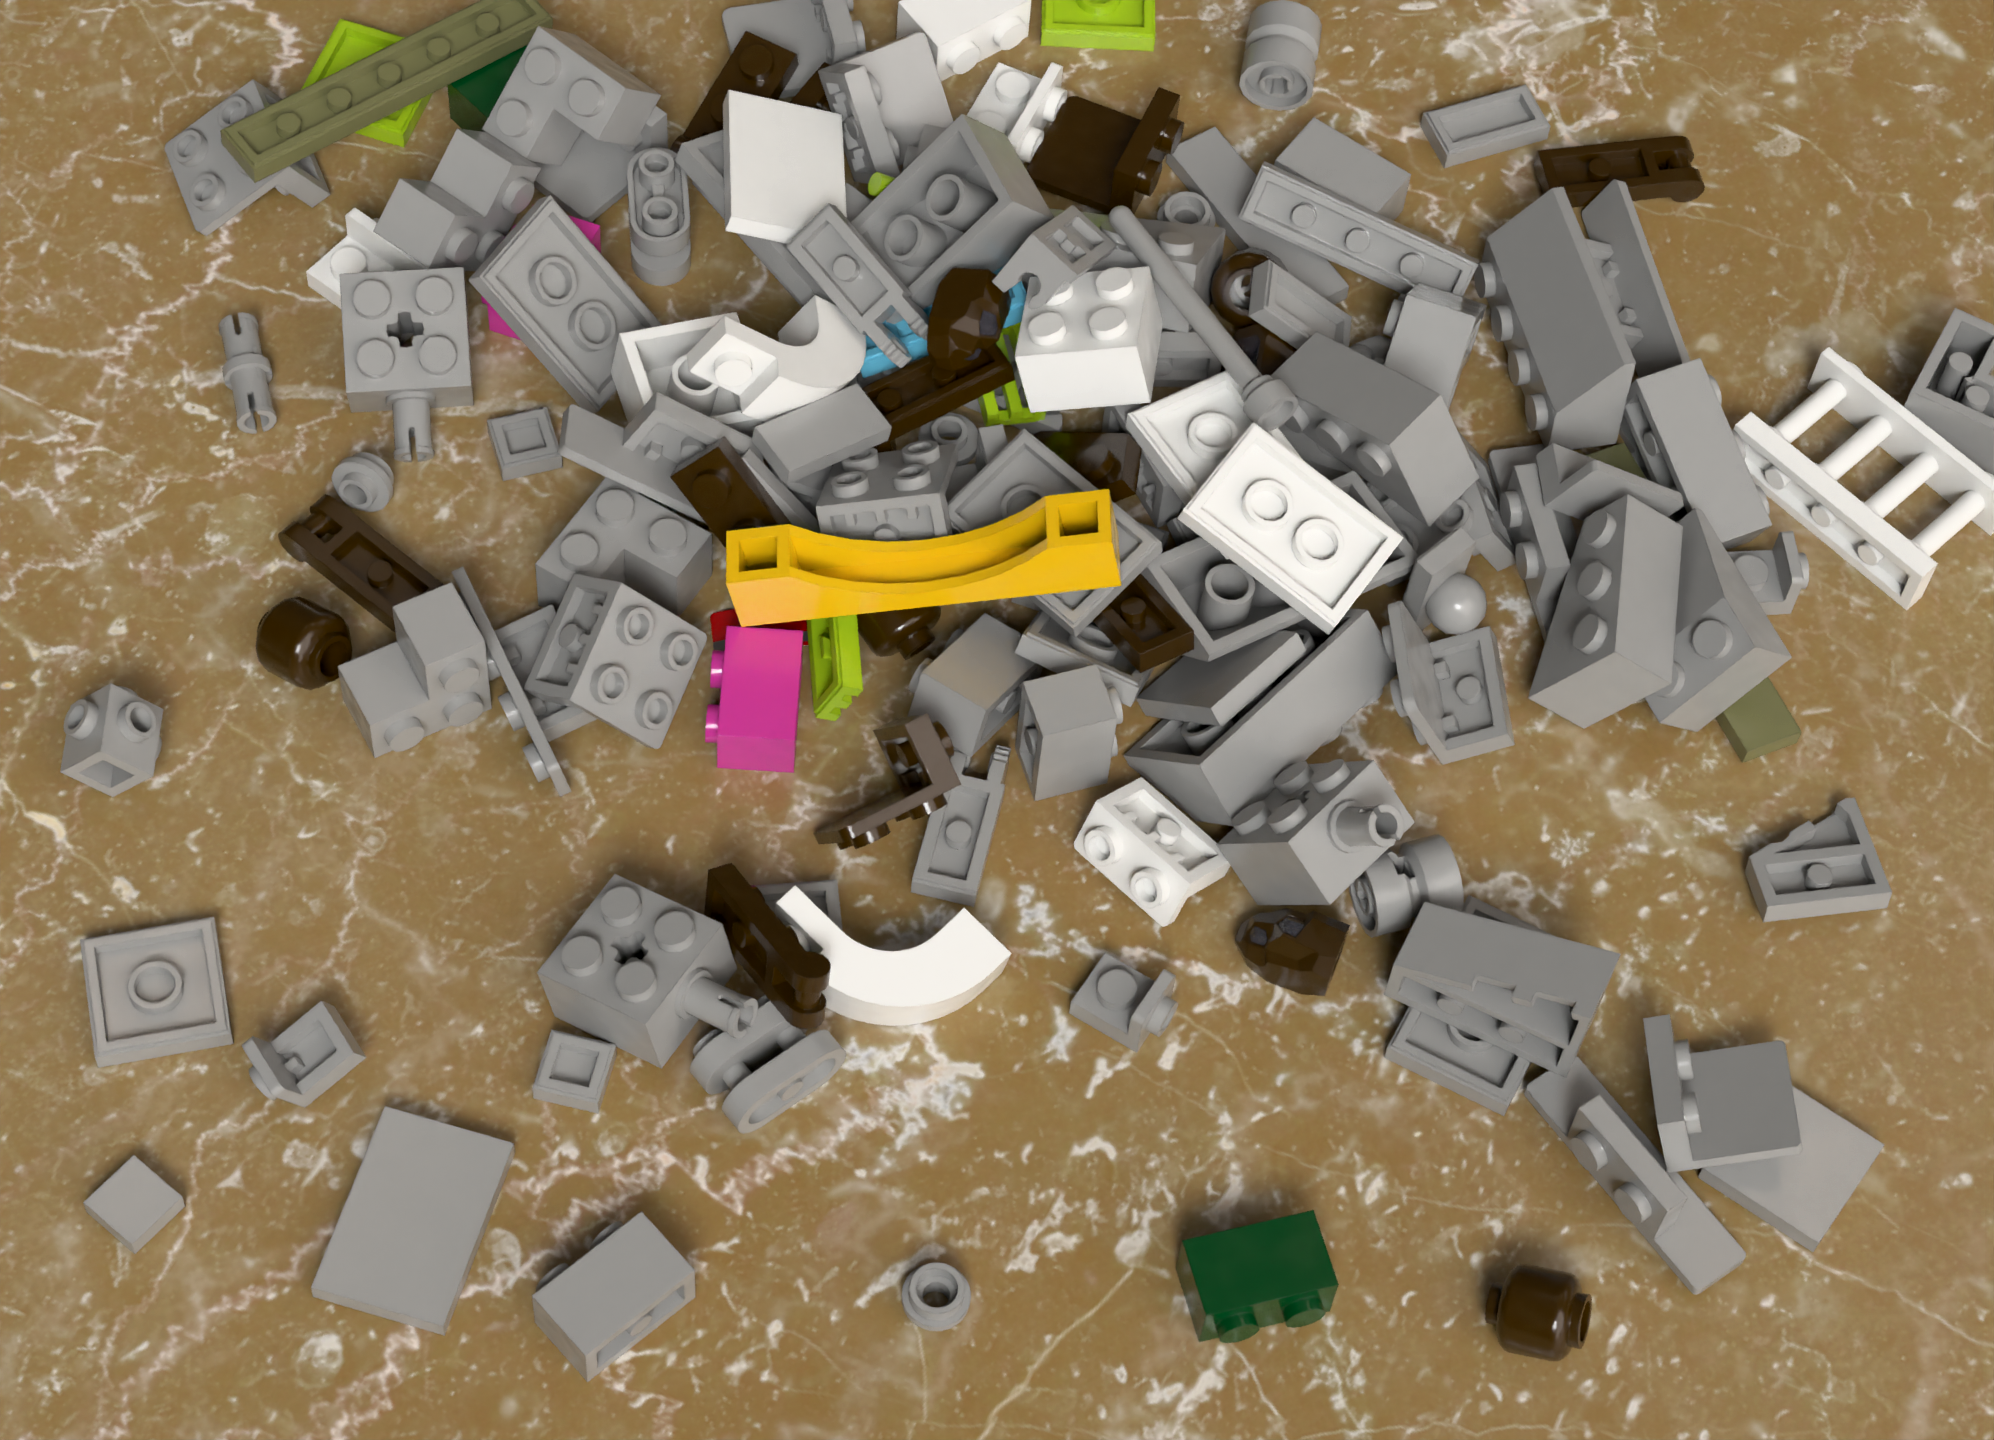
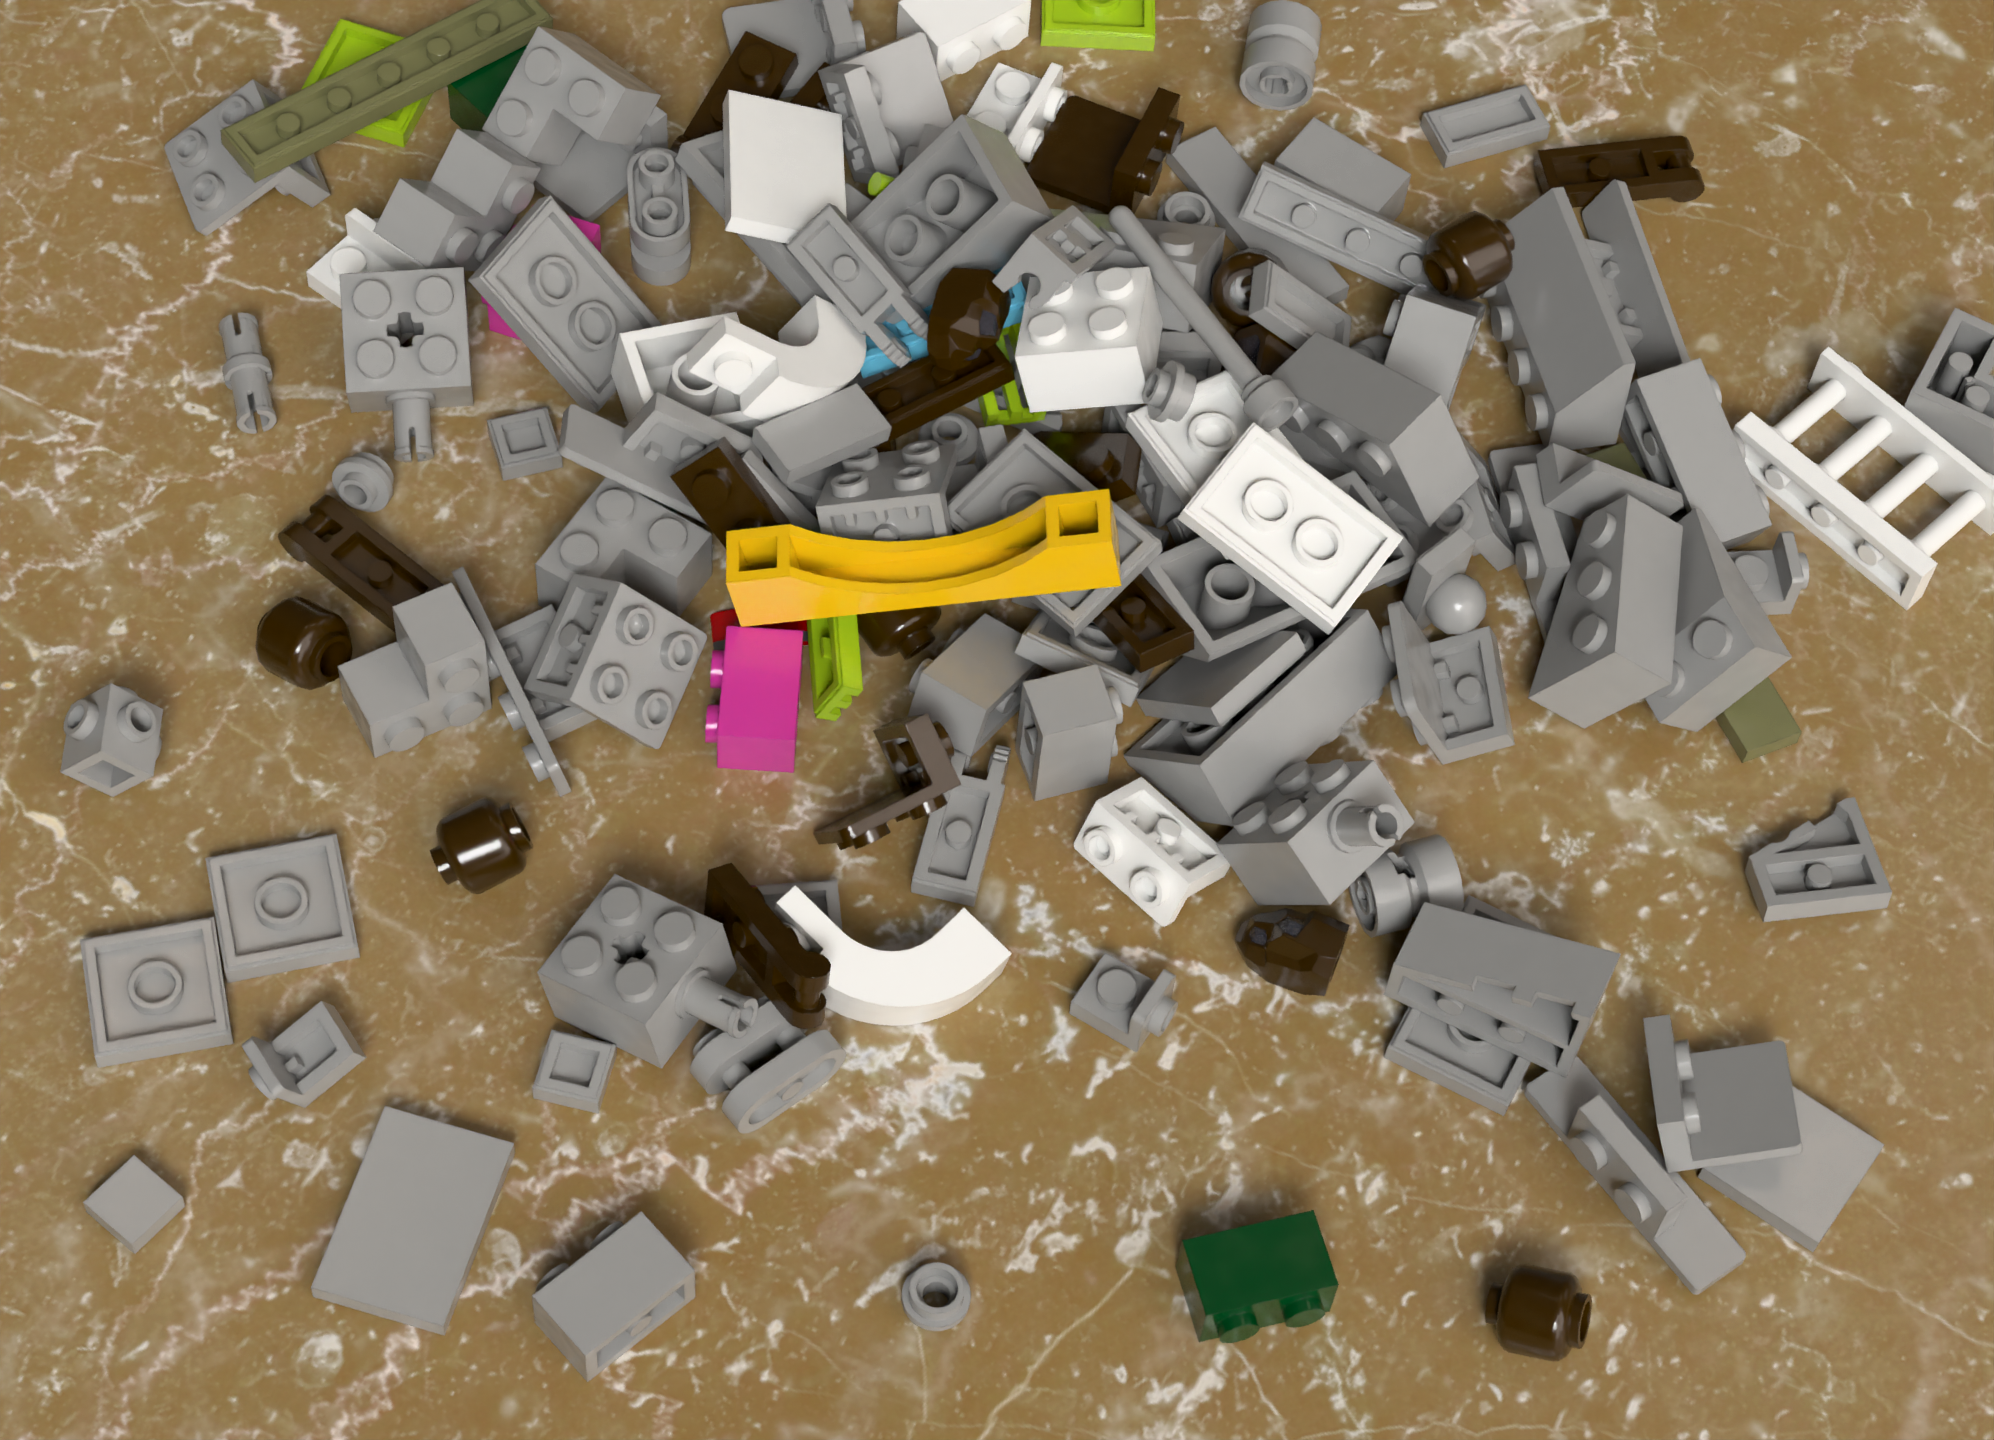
none -> light grey tile [205,833,360,983]
none -> dark brown head [430,797,533,894]
none -> light grey plate [1143,360,1196,423]
none -> dark brown head [1422,211,1515,301]

